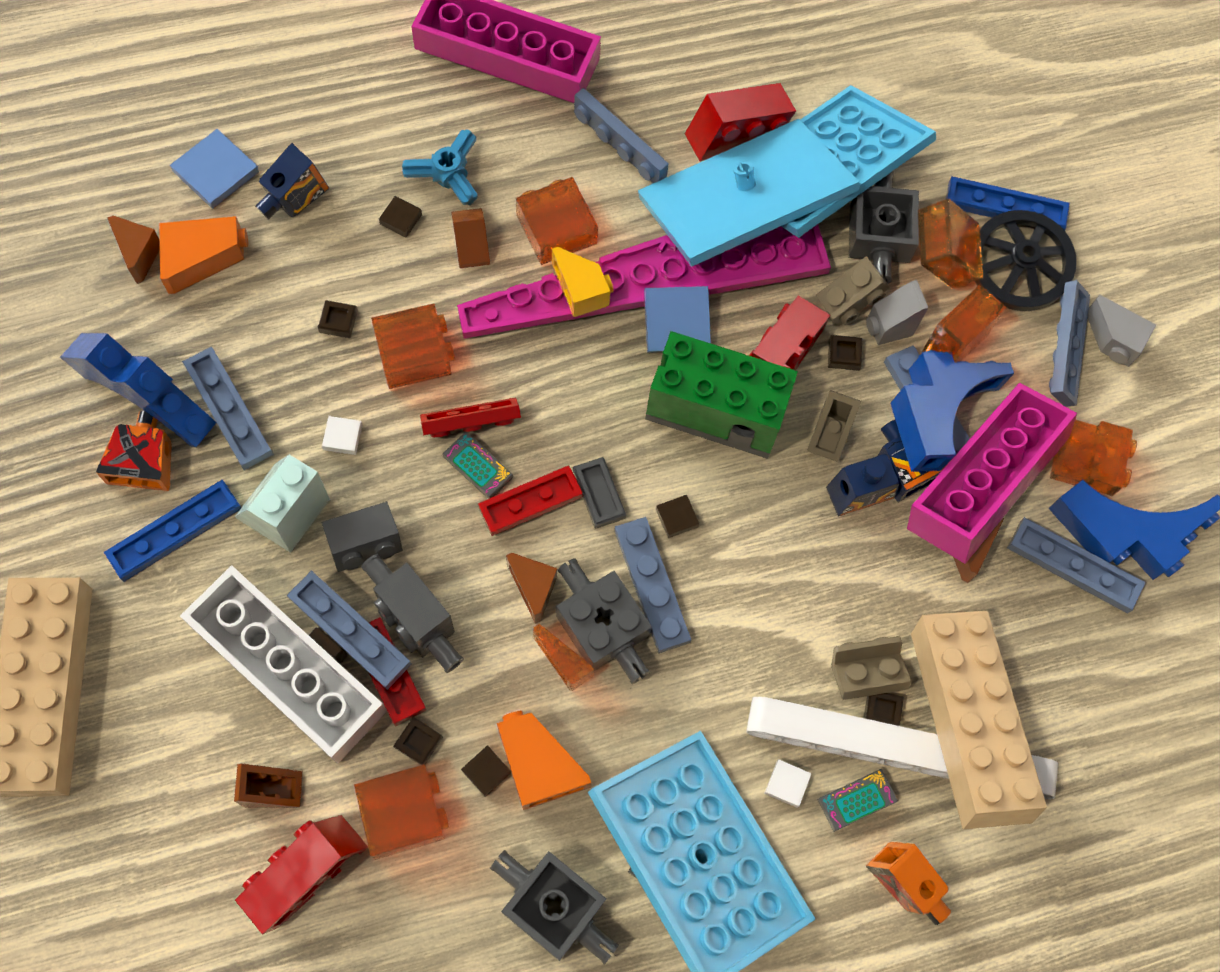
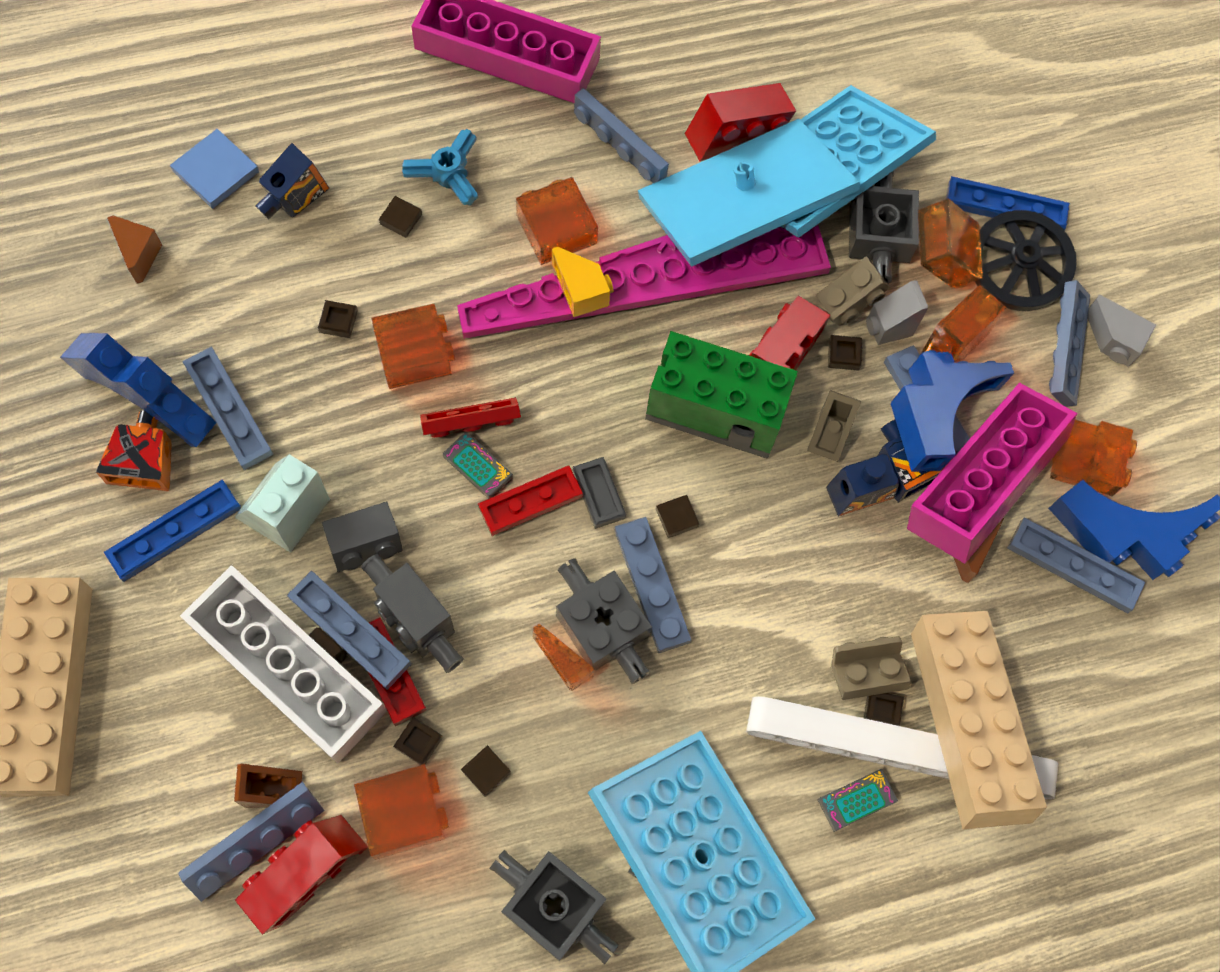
orange slope [159,216,248,294] -> none
white tile [322,416,362,455] -> none
dark orange slope [451,208,490,268] -> none
orange slope [497,710,591,810] -> none
dark orange slope [506,553,557,624] -> none
medium blue tile [644,286,711,353] -> none
white tile [764,759,811,808] -> none
orange torso [866,842,951,925] -> none
none -> sand blue plate [178,782,324,902]

